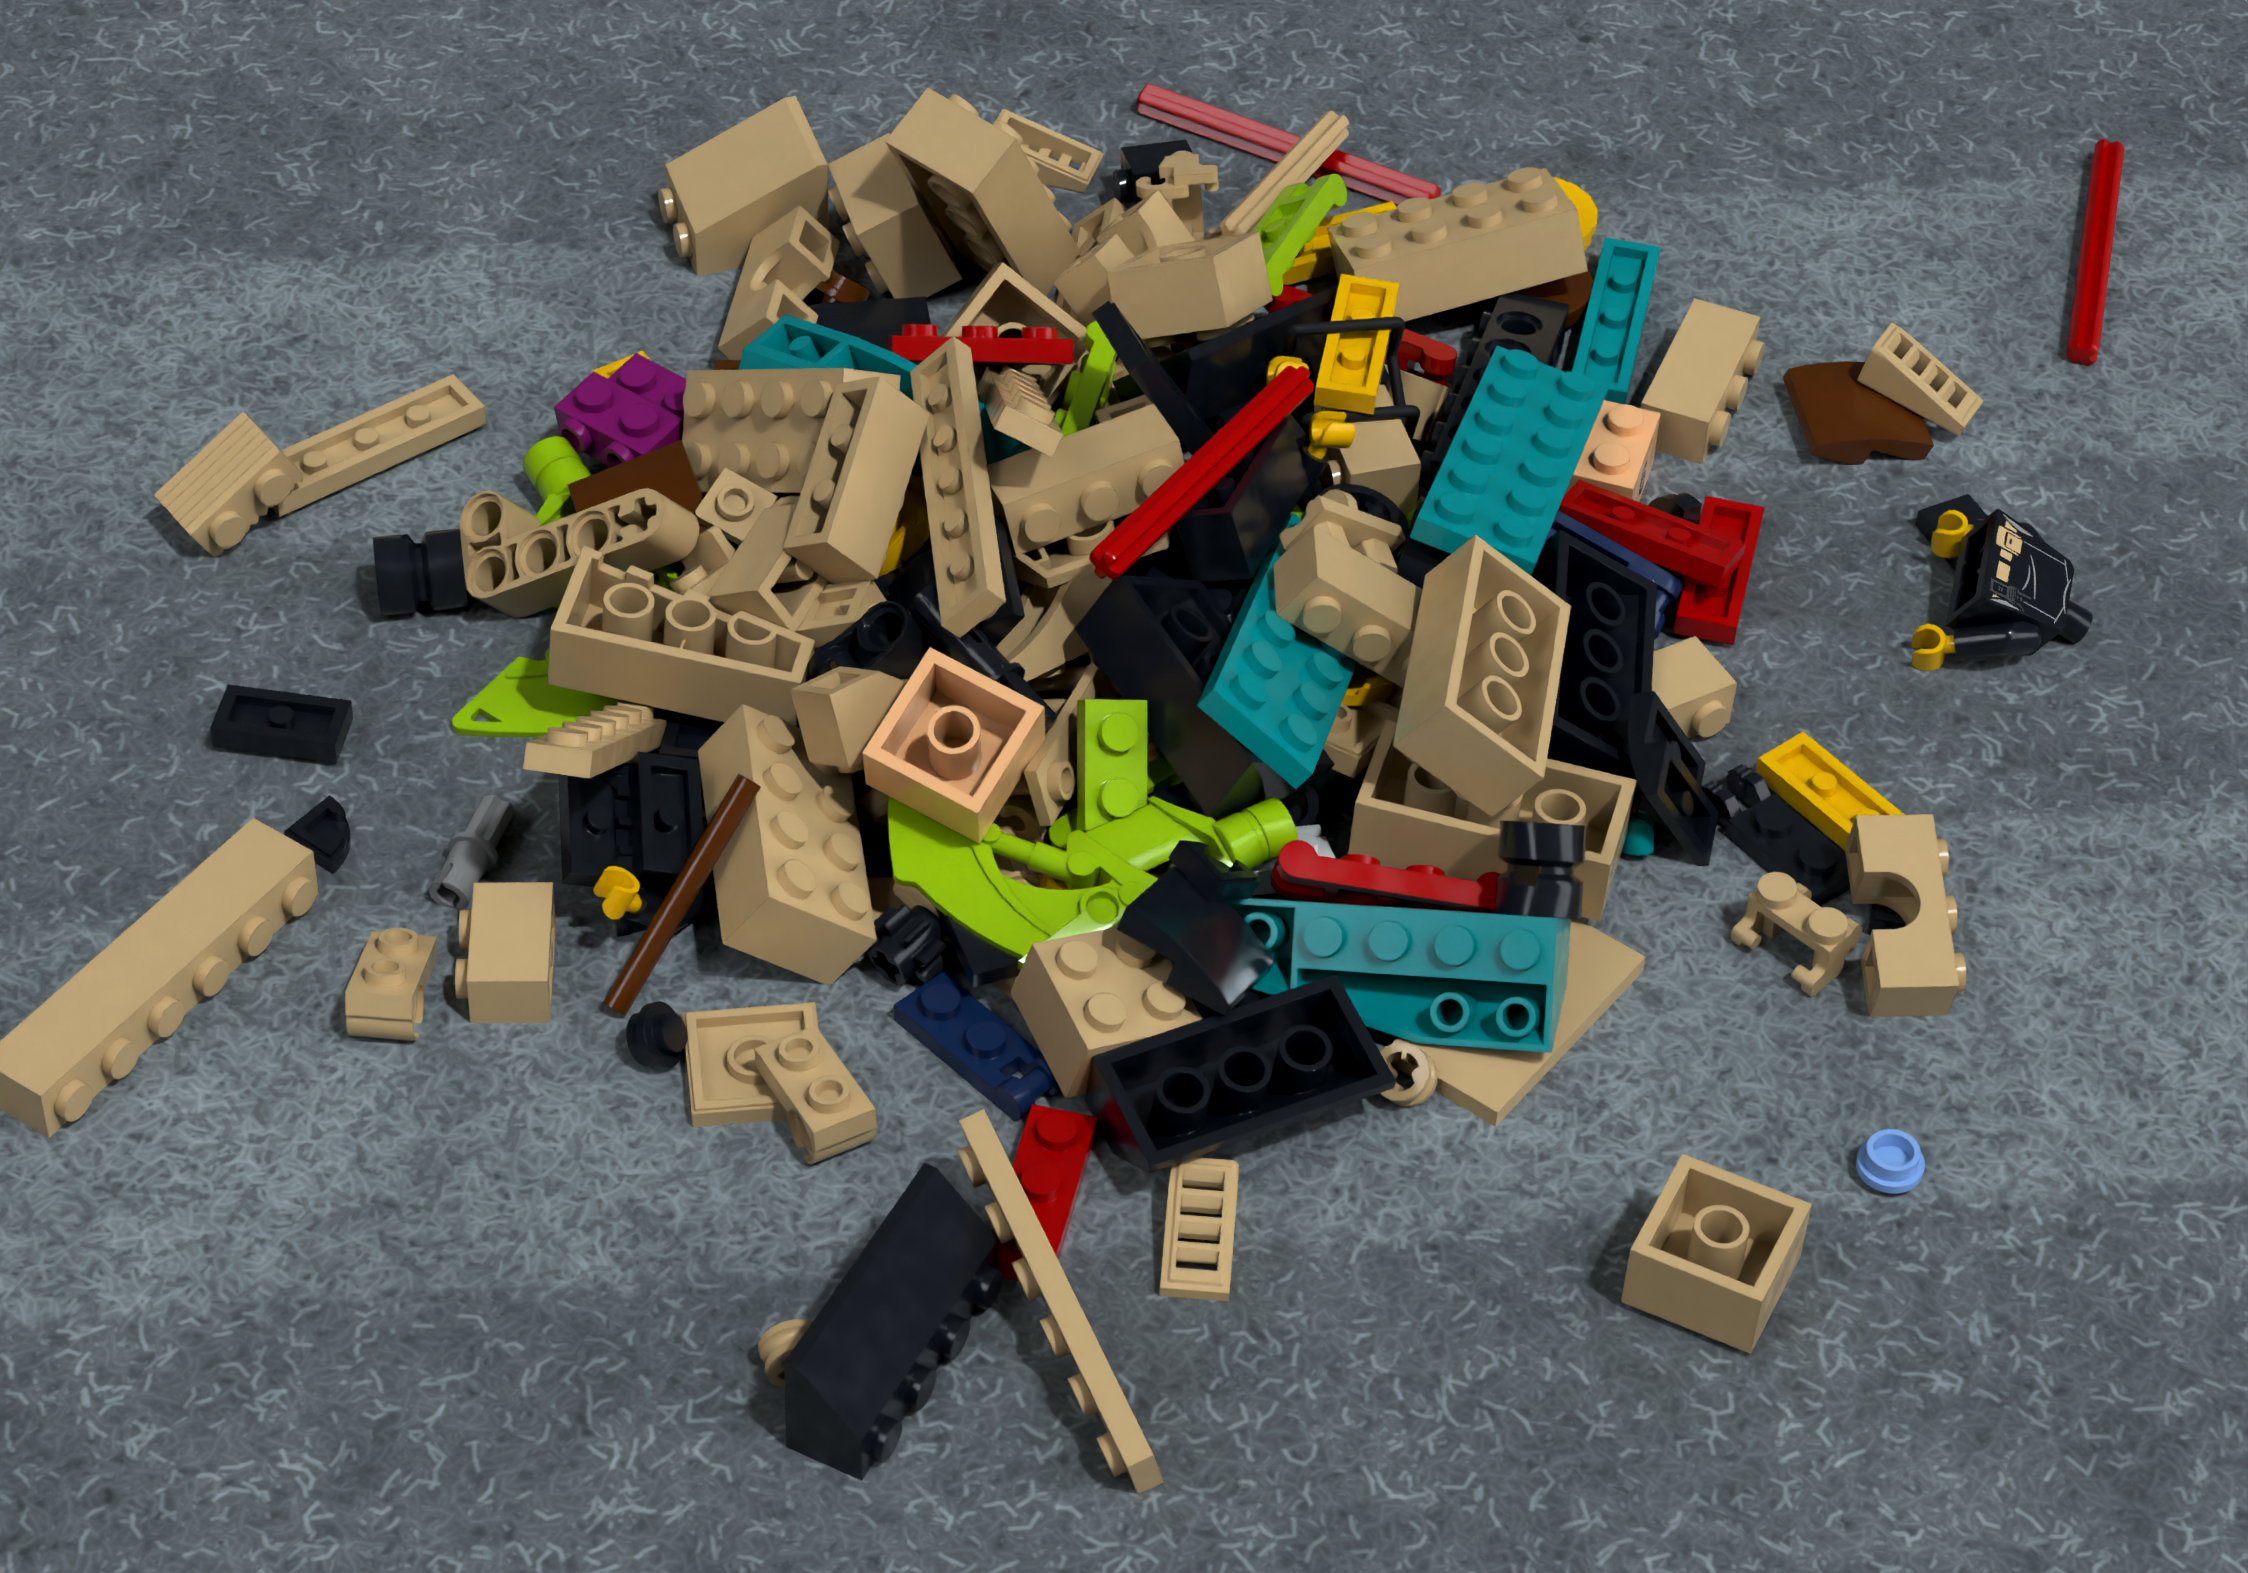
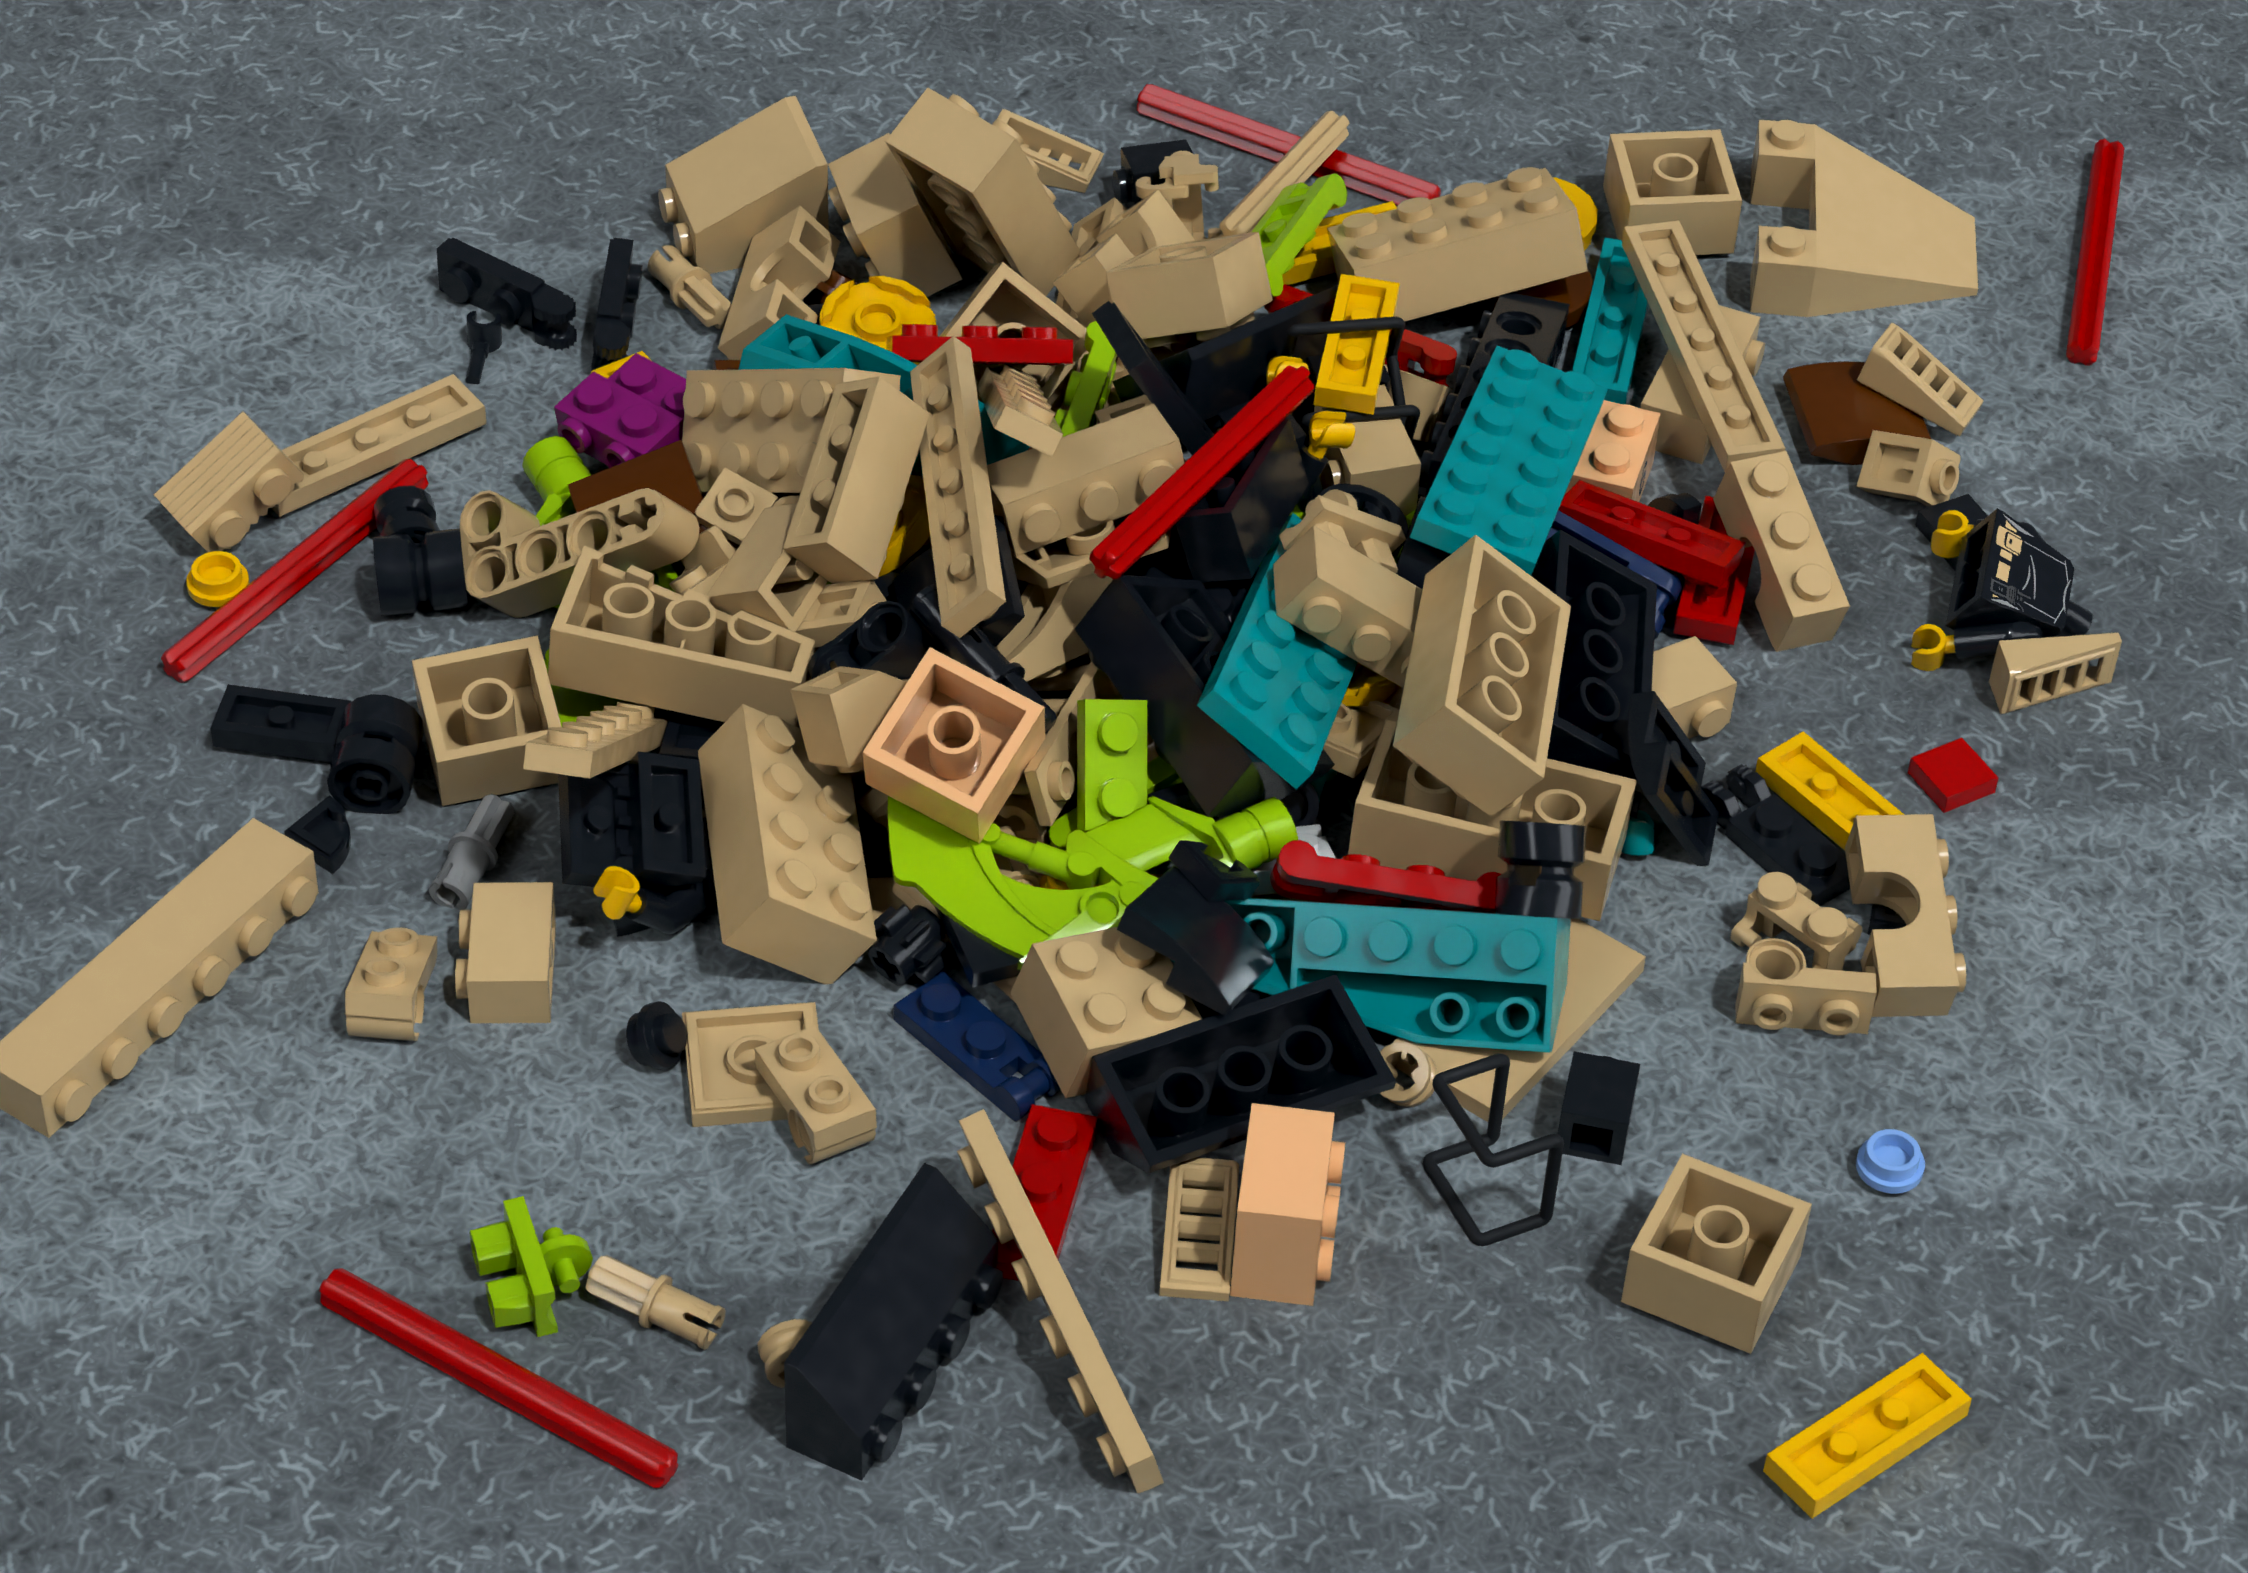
reddish brown bar [603,773,761,1016] -> none
none -> red axle [161,459,428,683]
none -> yellow plate [186,551,250,607]
none -> red axle [319,1268,679,1489]
none -> black wheel [327,694,424,814]
none -> black wheel [373,486,440,543]
none -> tan brick [412,636,562,806]
none -> black hinge [437,238,577,351]
none -> black hand [465,311,502,384]
none -> lime hips [469,1196,593,1337]
none -> tan axle [585,1255,726,1350]
none -> black hinge [591,237,643,371]
none -> tan axle [648,245,731,329]
none -> yellow tile [819,276,936,365]
none -> light nougat brick [1230,1103,1346,1306]
none -> black piece [1422,1053,1564,1246]
none -> black brick [1558,1051,1640,1165]
none -> tan brick [1603,129,1742,255]
none -> tan plate [1622,220,1785,472]
none -> tan arch [1713,451,1850,652]
none -> tan plate [1735,938,1877,1035]
none -> tan wedge [1750,120,1978,317]
none -> yellow plate [1763,1353,1972,1519]
none -> tan bracket [1856,430,1961,507]
none -> red tile [1908,738,1999,813]
none -> tan slope [1989,633,2122,714]

